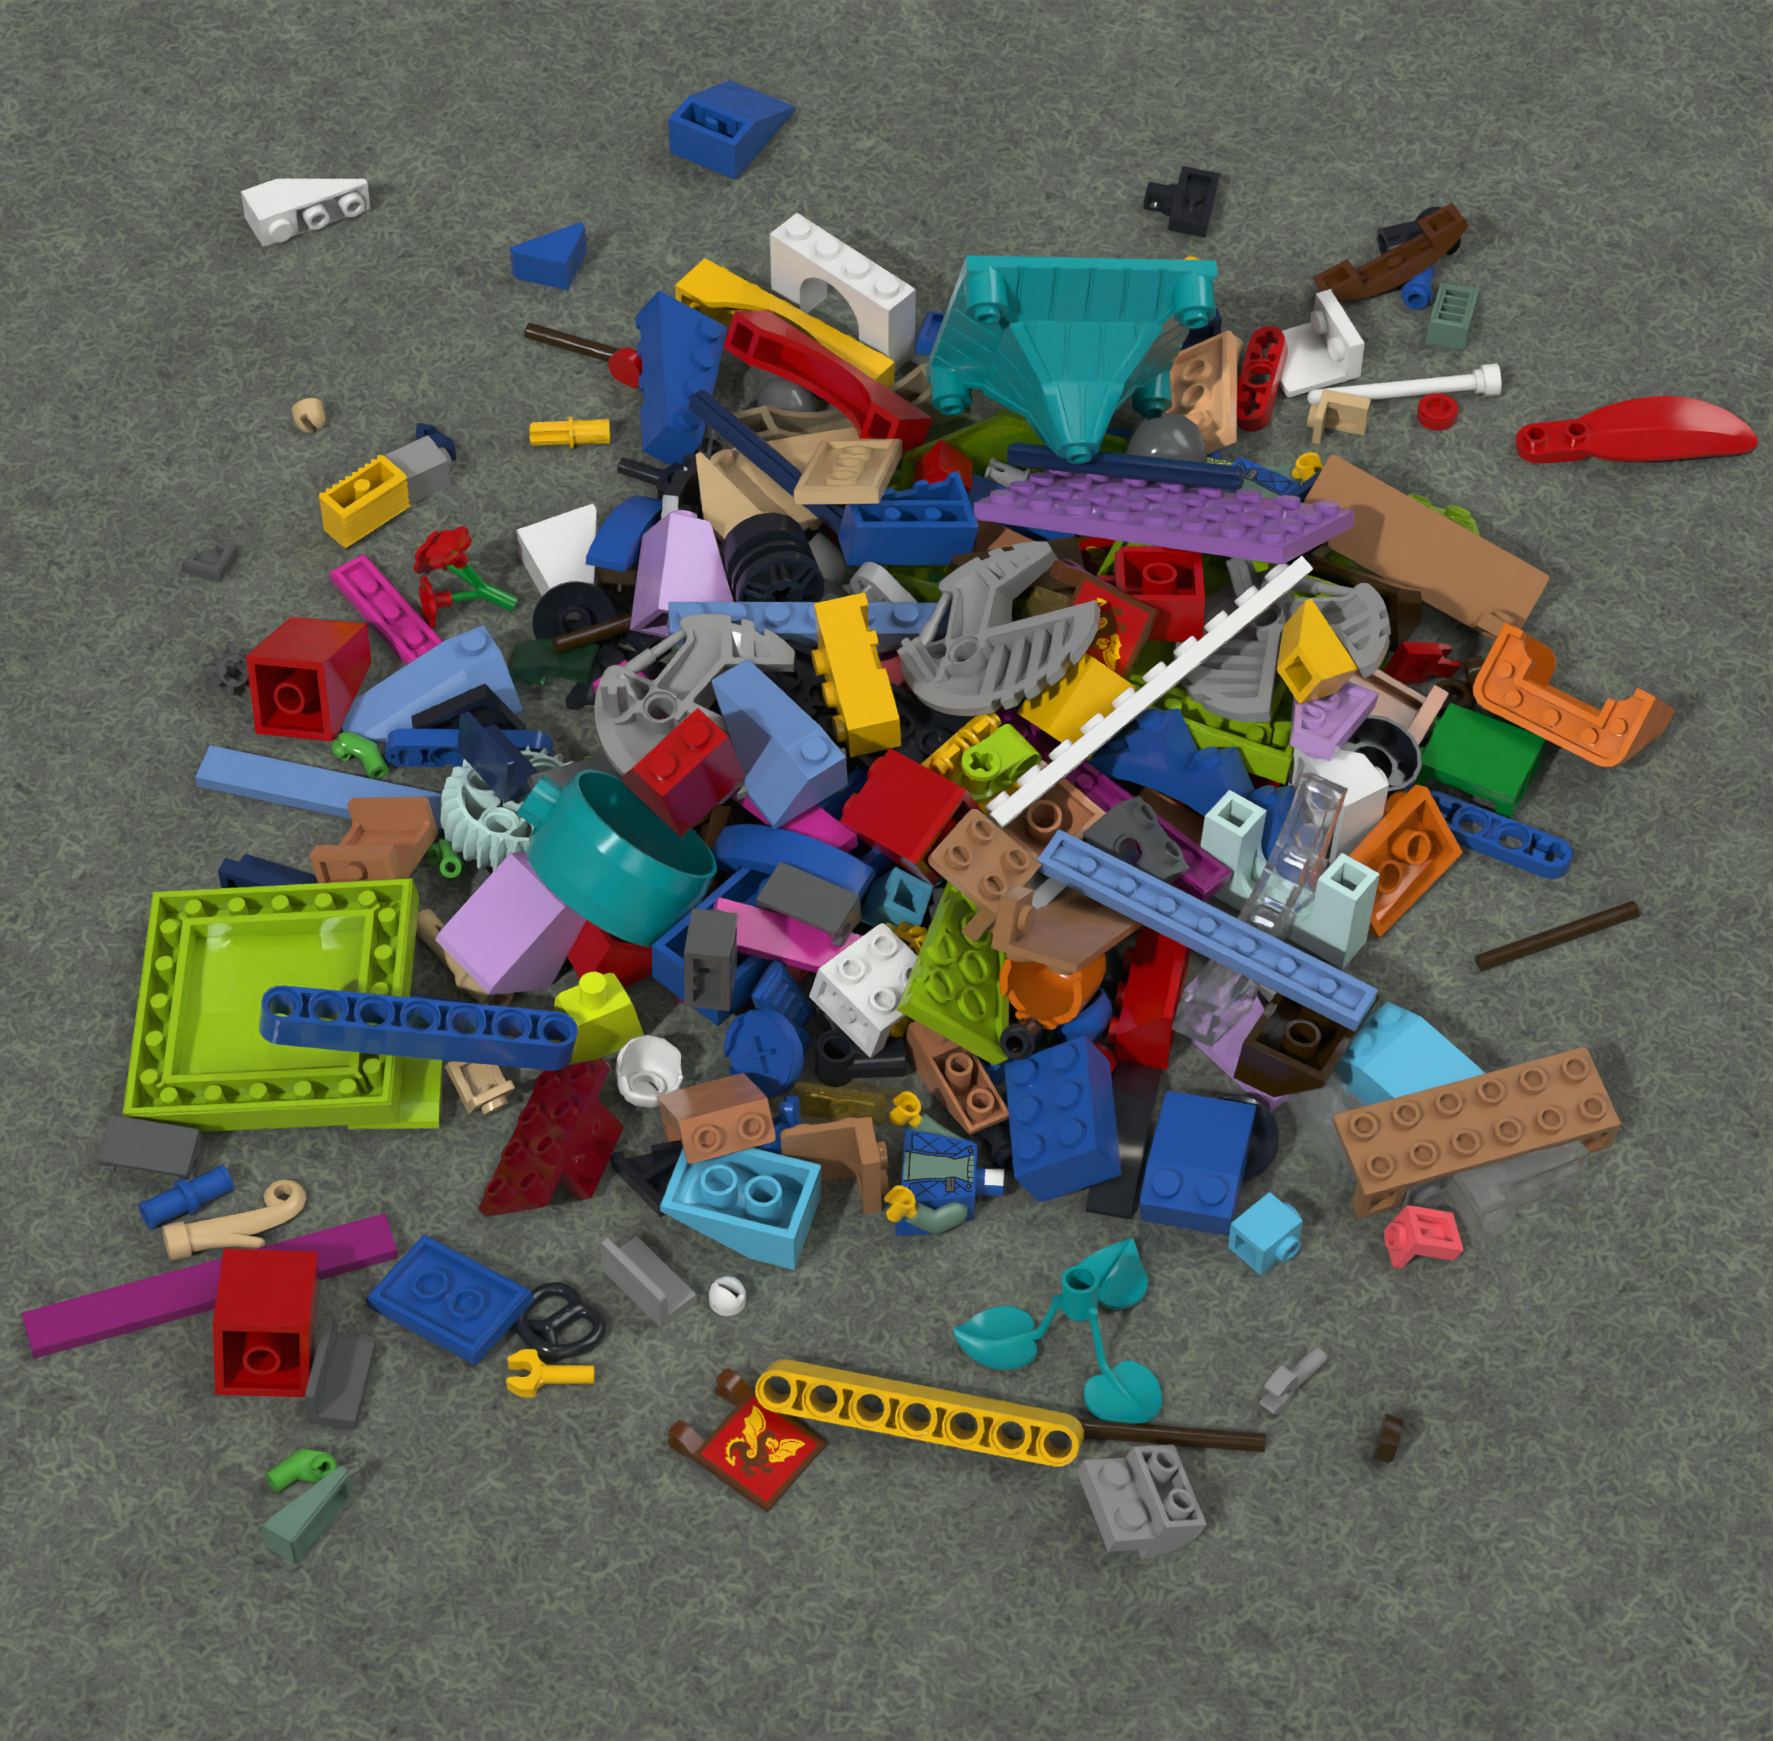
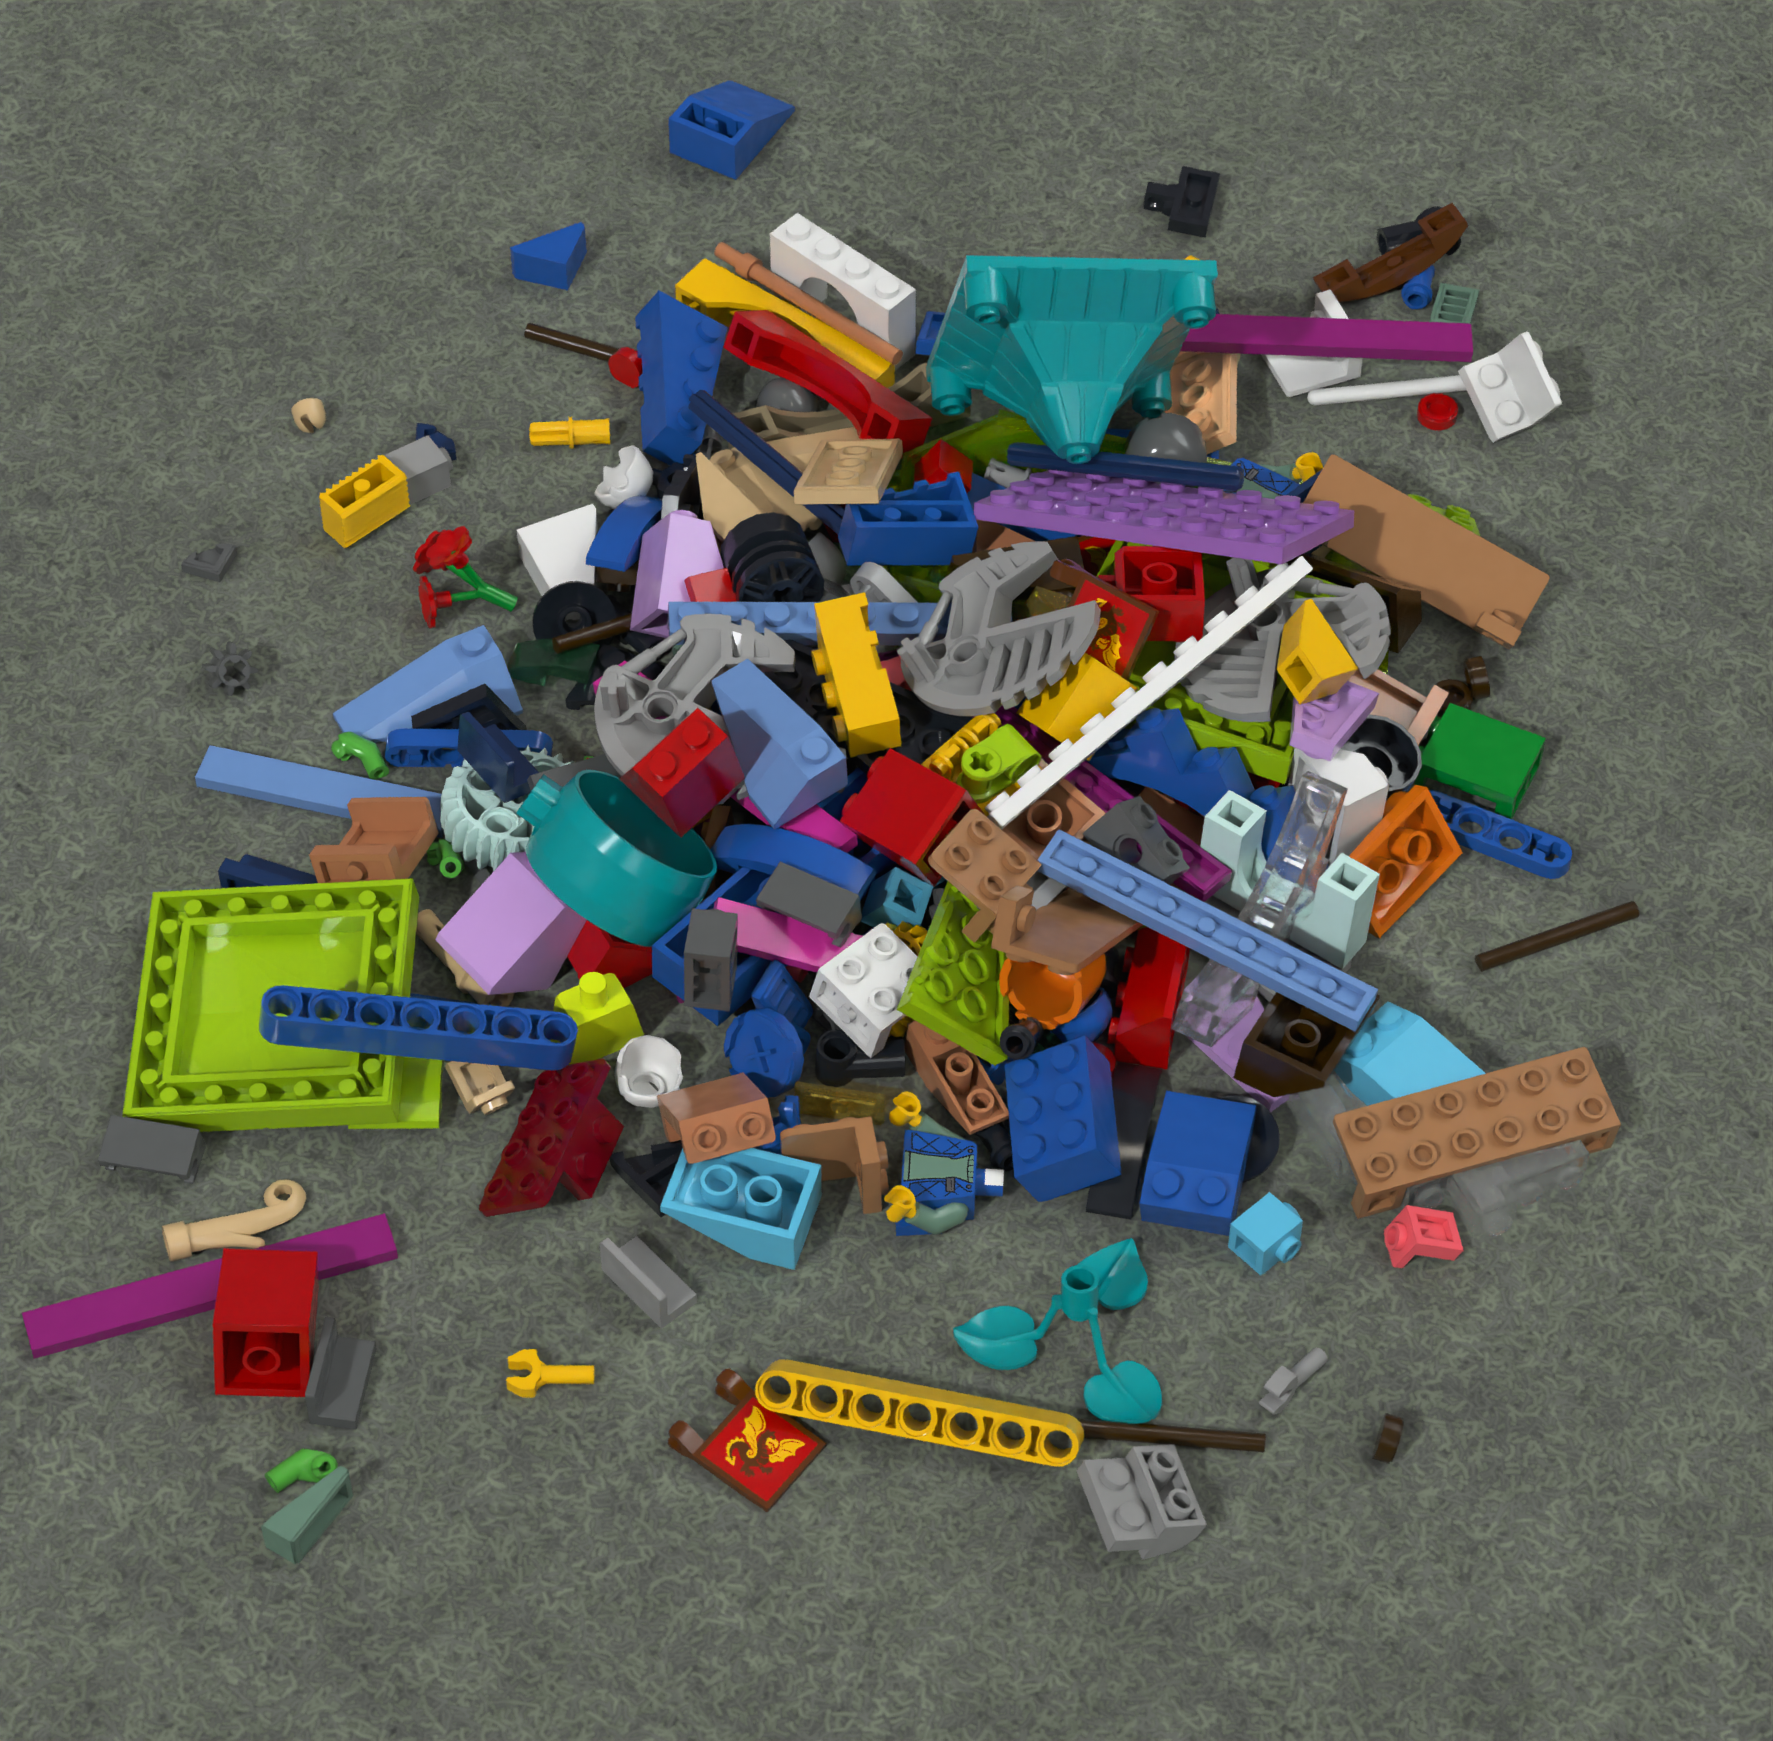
blue pin [138,1165,234,1230] -> none
white slope [241,179,370,247] -> none
red slope [246,617,372,741] -> none
dark pink tile [329,554,443,665] -> none
blue tile [366,1234,534,1366] -> none
black piece [514,1282,607,1363] -> none
white hinge [709,1276,746,1316] -> none
red beam [1237,326,1288,432] -> none
tan bracket [1307,389,1371,444] -> none
red plate [1383,641,1461,684] -> none
orange windscreen [1473,622,1675,769] -> none
red plant [1516,396,1758,464] -> none
none -> white hair [595,445,653,509]
none -> tile [684,568,737,602]
none -> nougat bar [714,242,903,365]
none -> magenta tile [1180,314,1473,362]
none -> white bracket [1458,332,1562,443]

